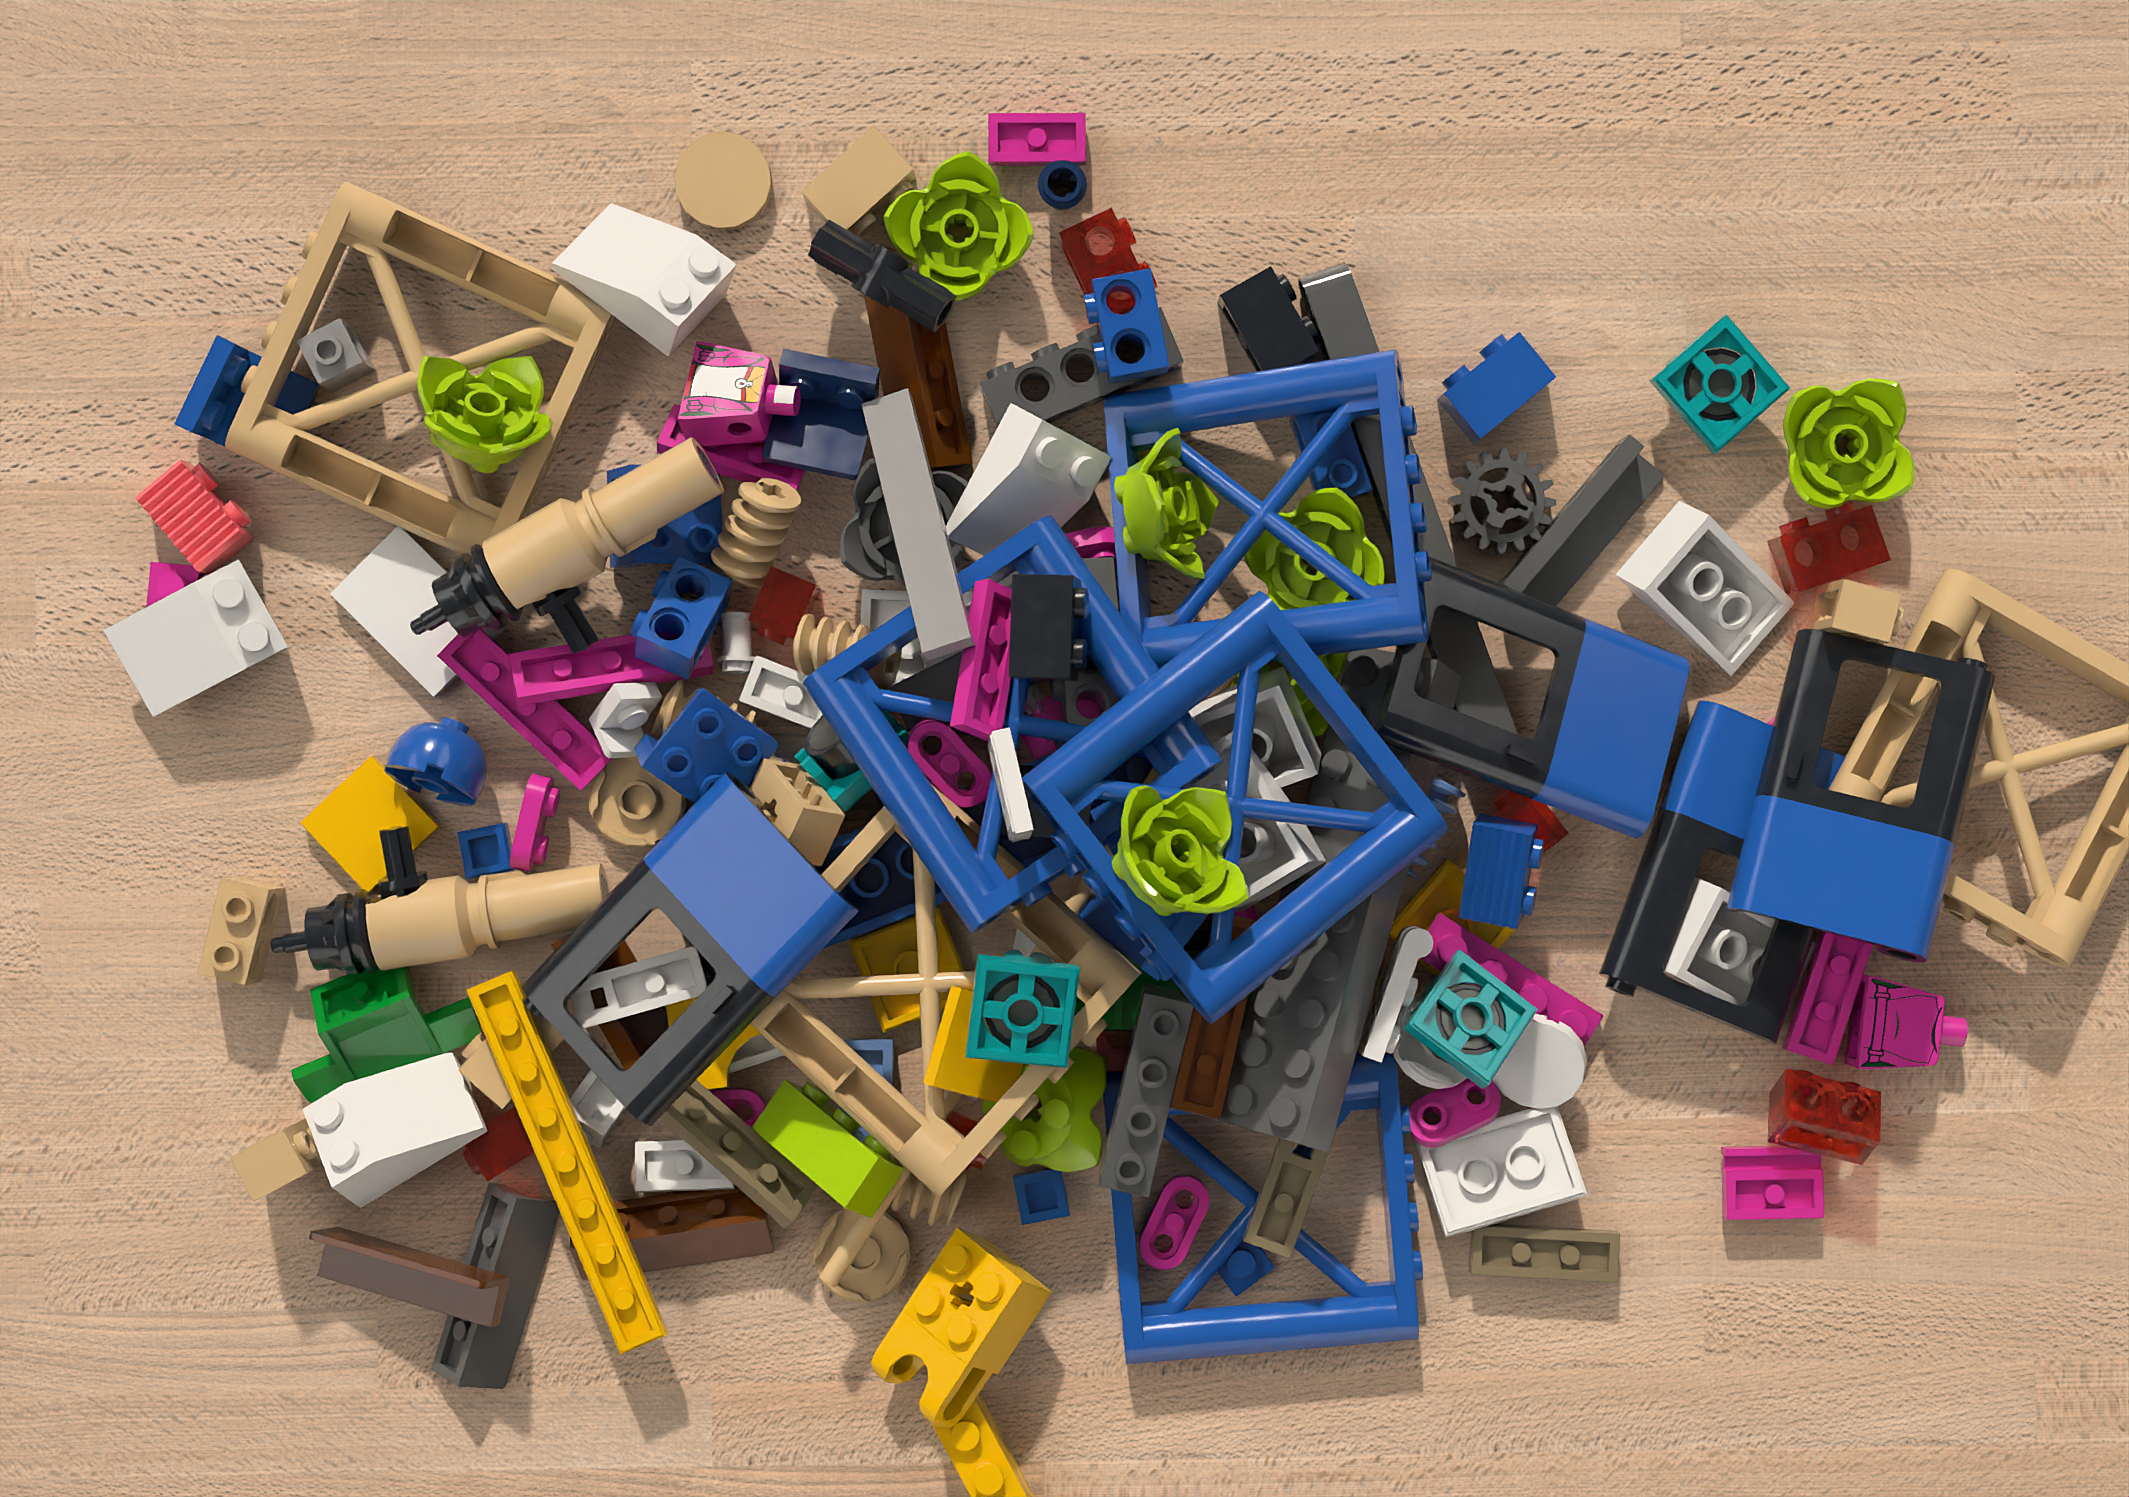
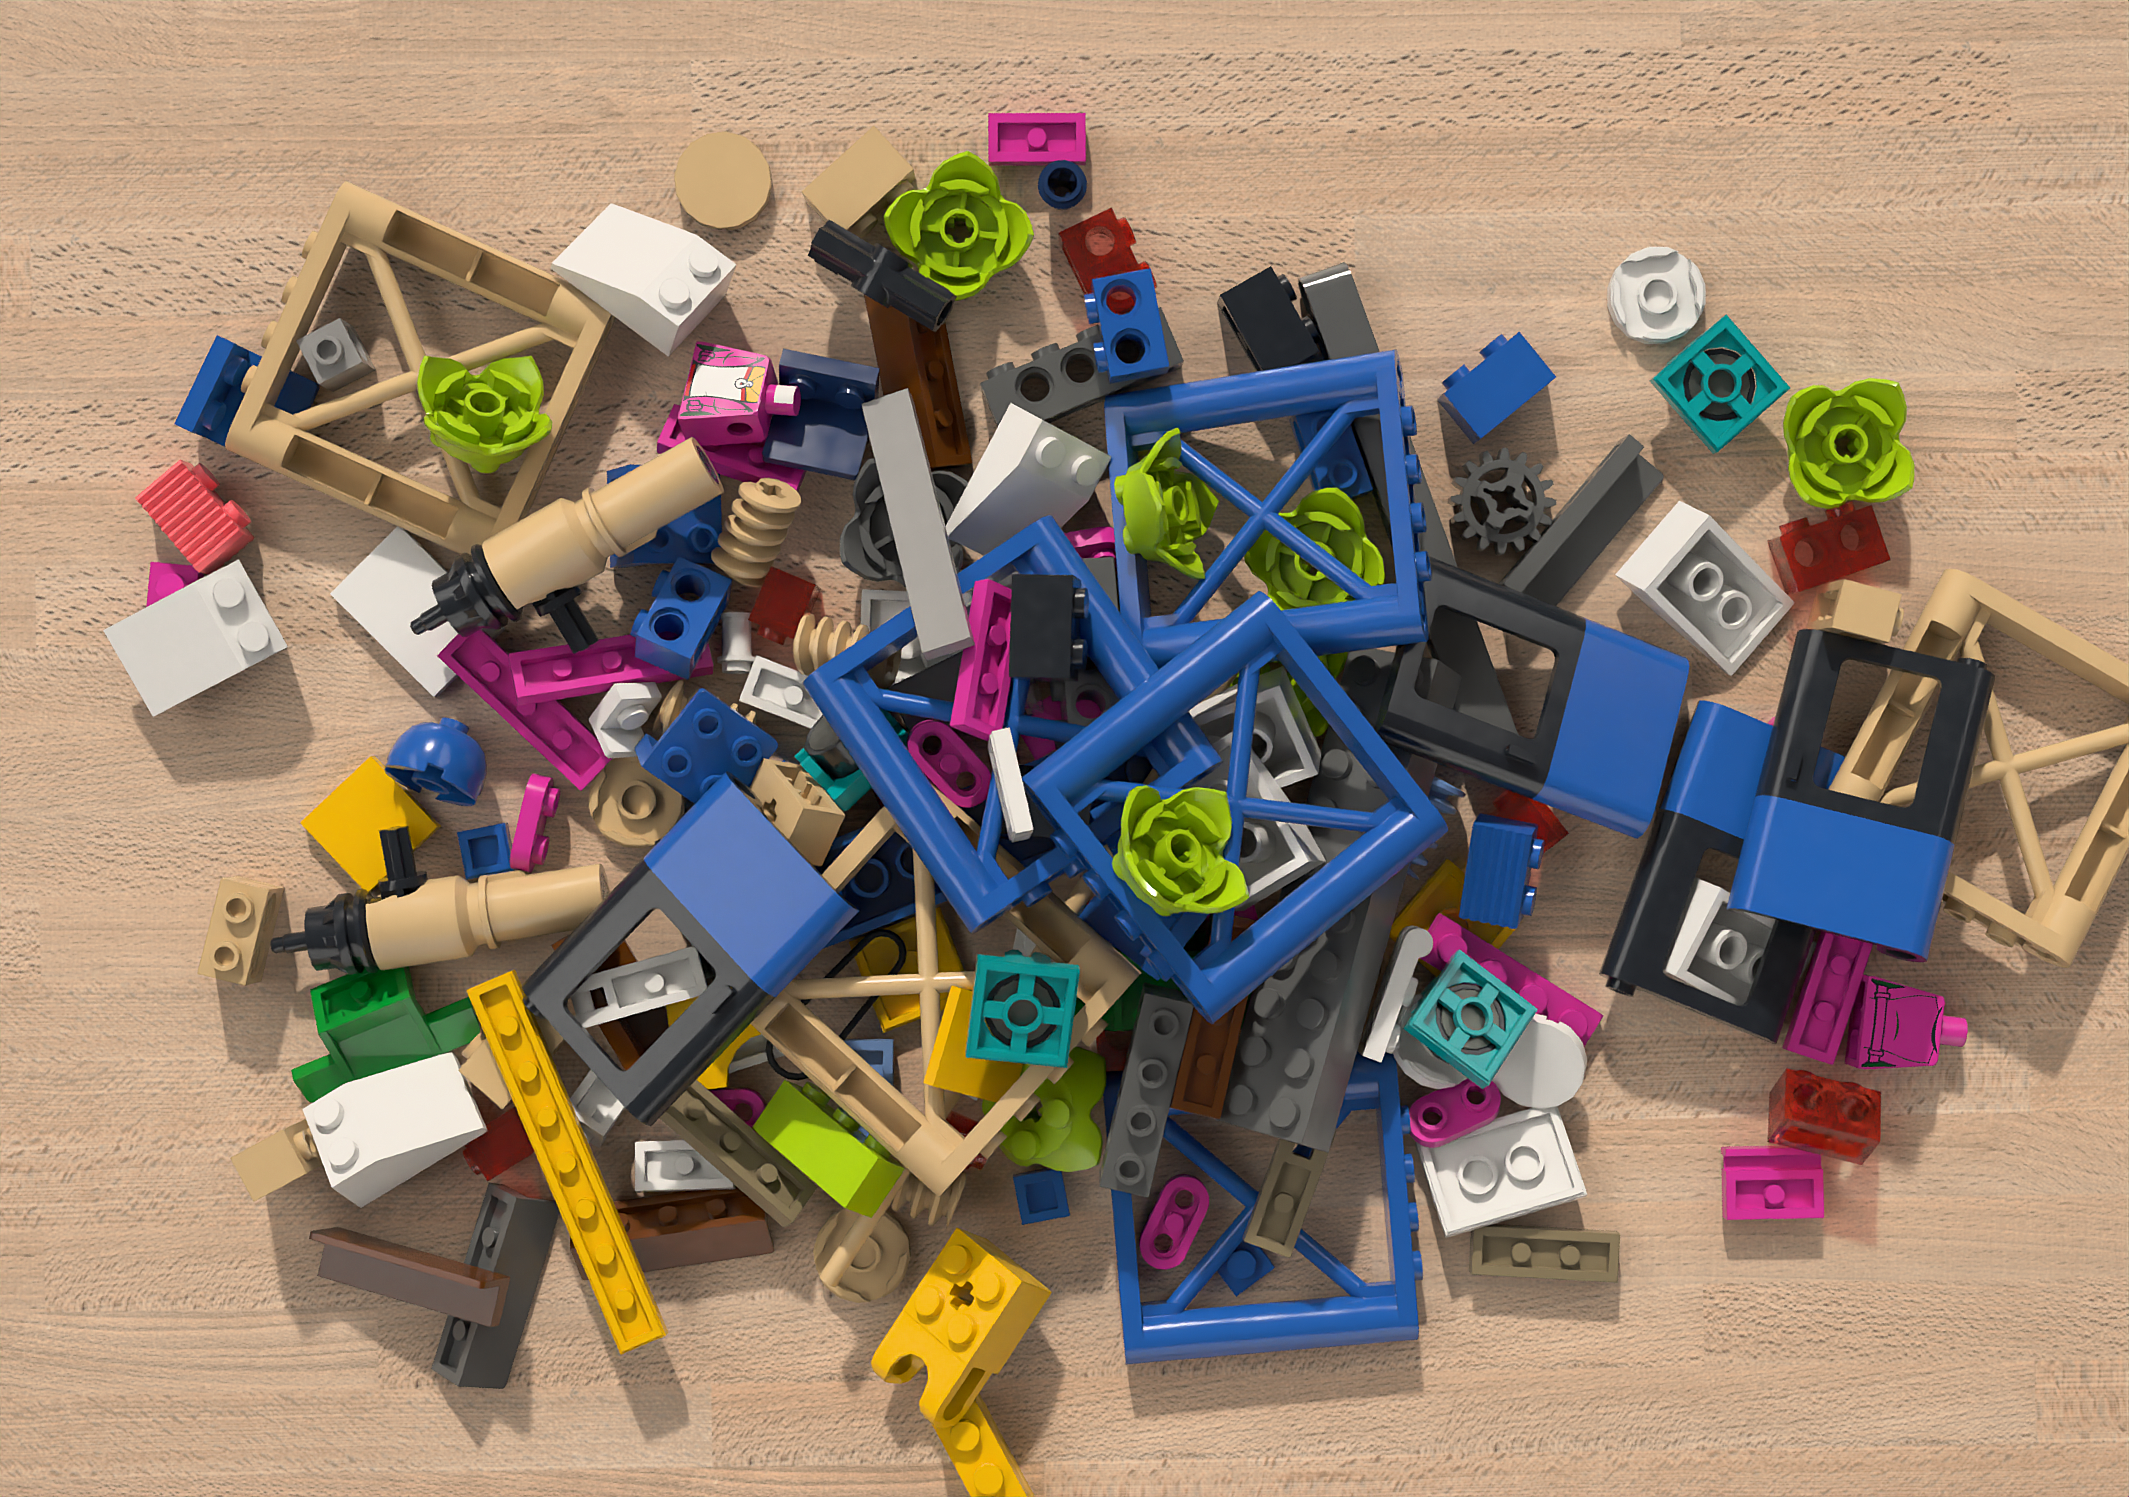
none -> black piece [765,929,907,1081]
none -> white tile [1607,247,1706,344]

